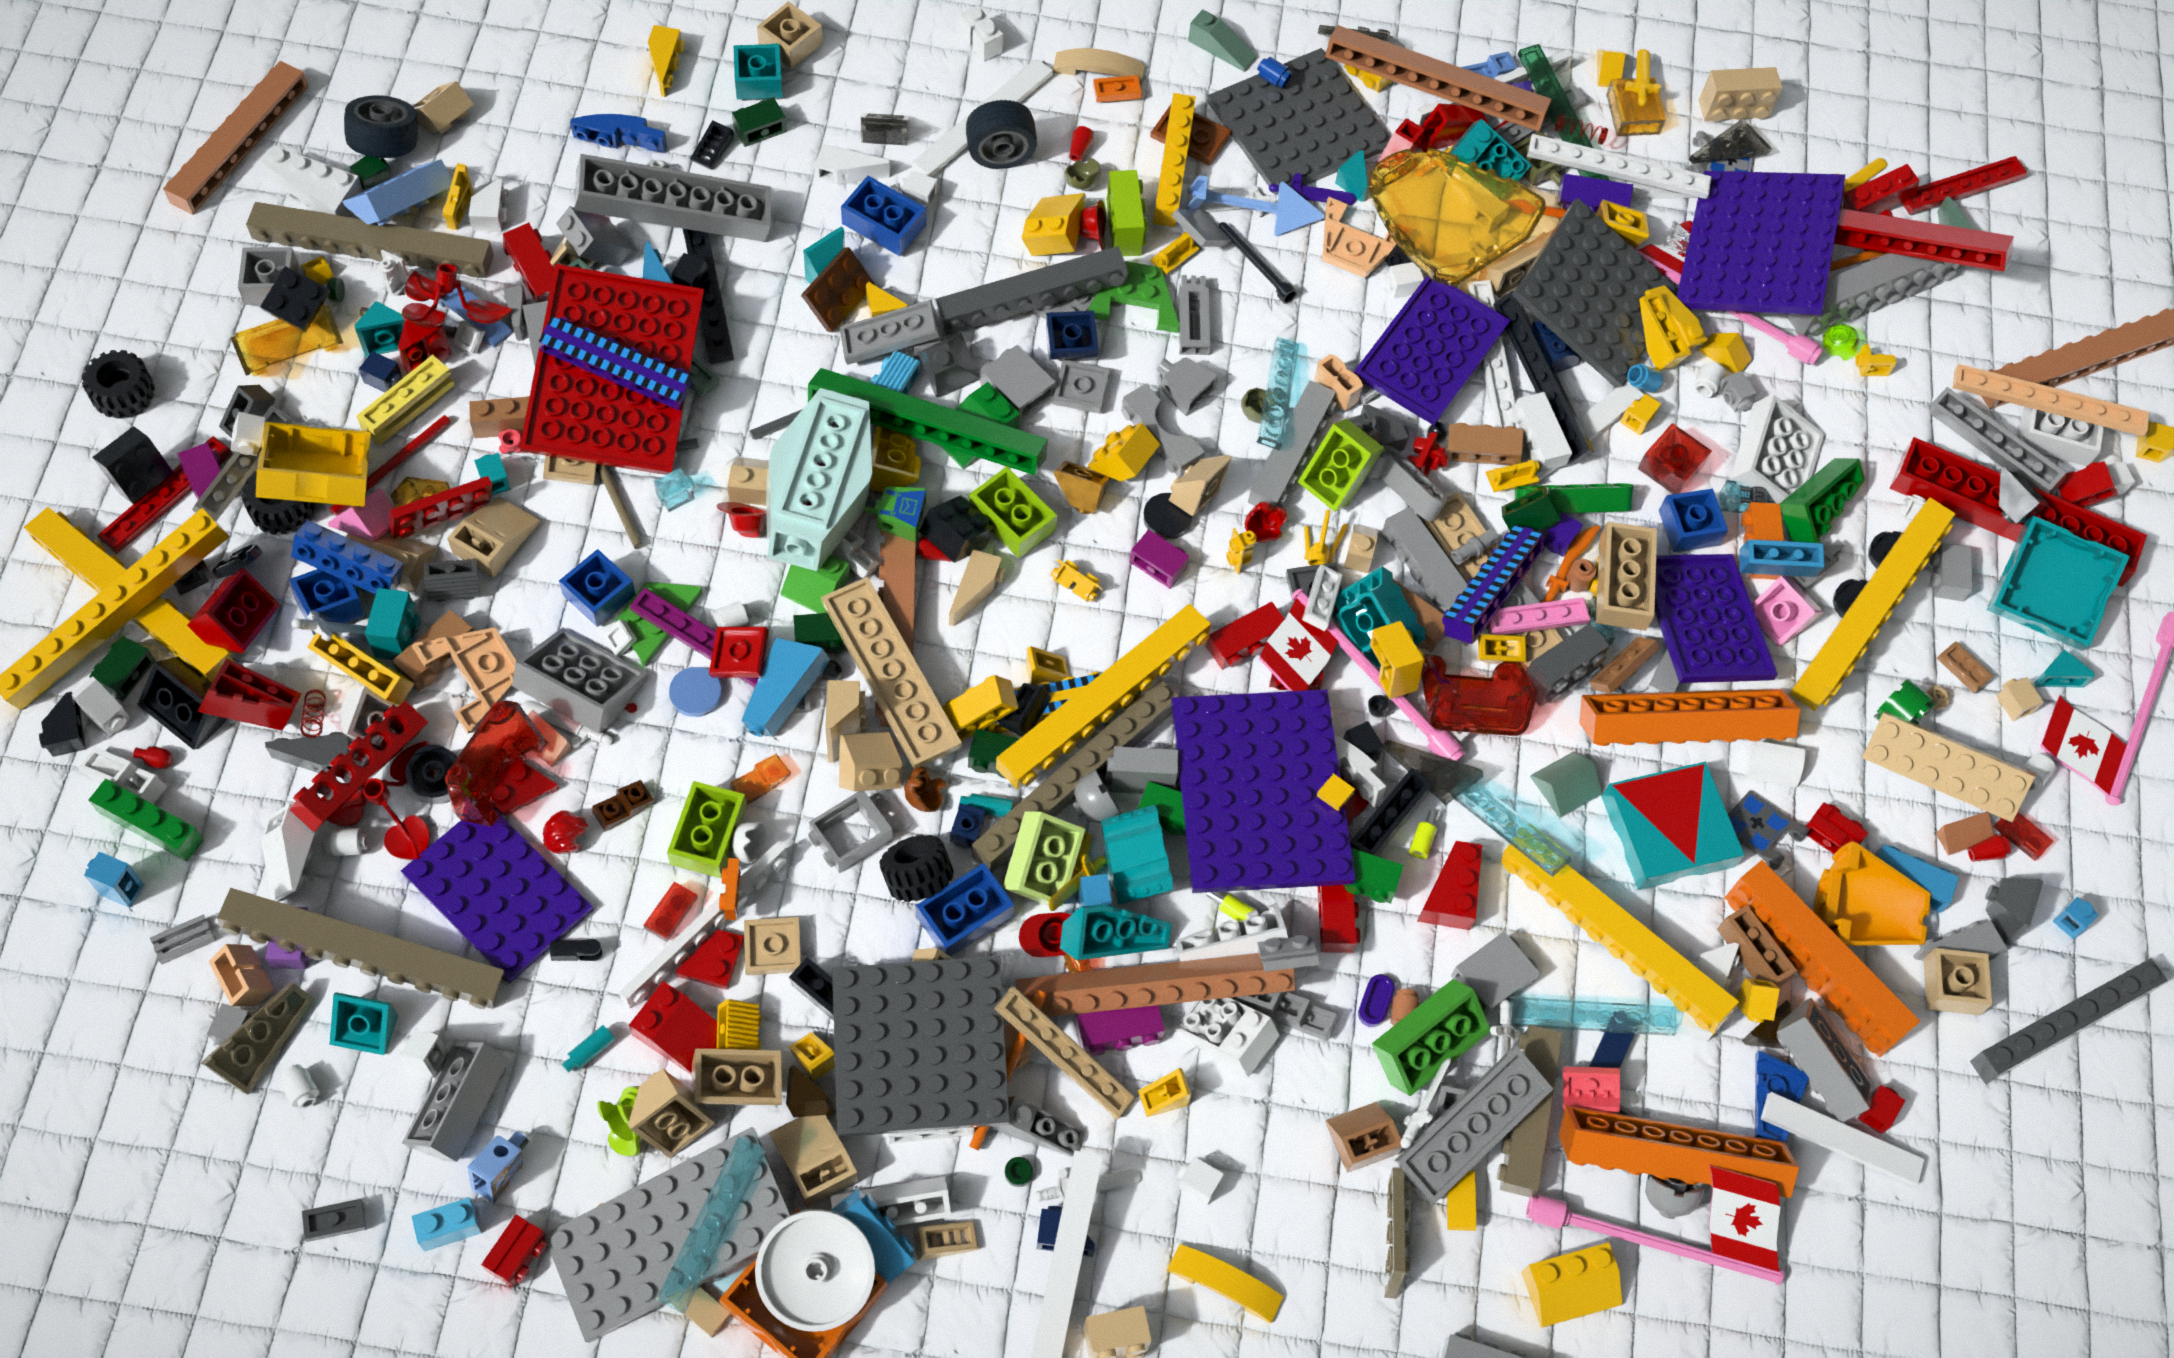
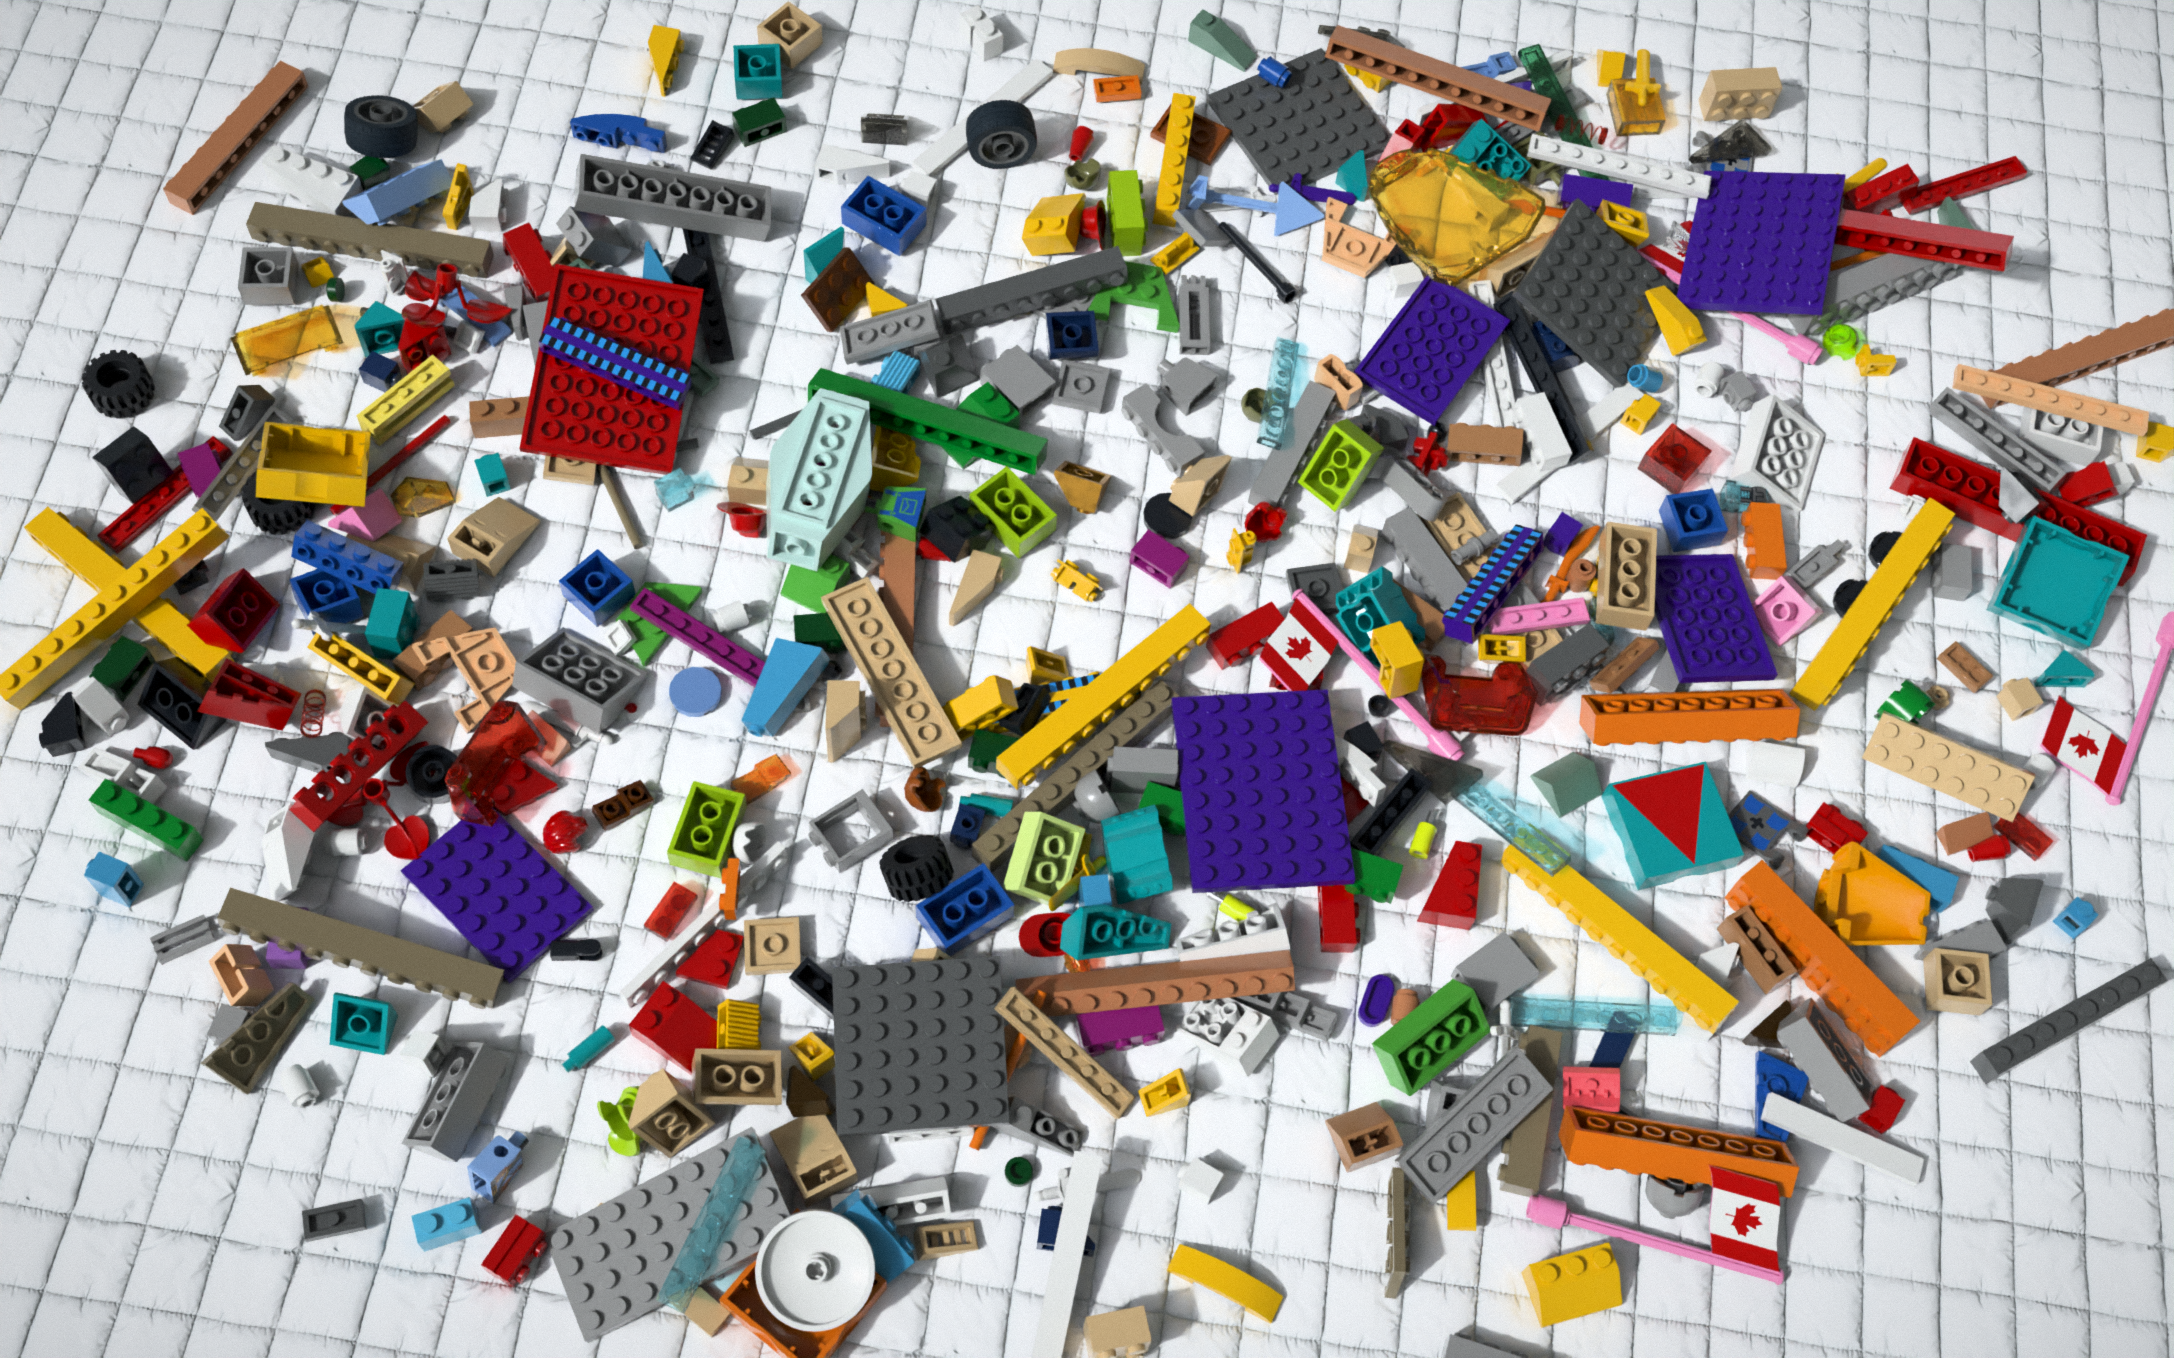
black tile [211,544,263,579] -> none
white brick [231,412,265,456] -> none
black plate [260,266,331,333] -> none
red plate [389,476,492,539] -> none
coral plate [498,429,522,454] -> none
red tile [709,627,769,678] -> none
tan slope [839,732,902,792] -> none
yellow slope [1088,422,1160,482] -> none
light grey plate [1257,935,1319,972] -> none
white tile [1302,564,1343,631] -> none
yellow plant [1304,510,1347,566] -> none
yellow tile [1317,774,1355,811] -> none
white sword [1401,1058,1451,1149] -> none
yellow hinge [1485,460,1540,493] -> none
dark green brick [1501,486,1561,531] -> none
green beam [1514,483,1634,513] -> none
yellow slope [1639,292,1692,371] -> none
yellow slope [1698,332,1752,374] -> none
yellow slope [1734,978,1780,1023] -> none
dark azure brick [1739,539,1824,577] -> none
green wedge [1780,458,1865,543] -> none

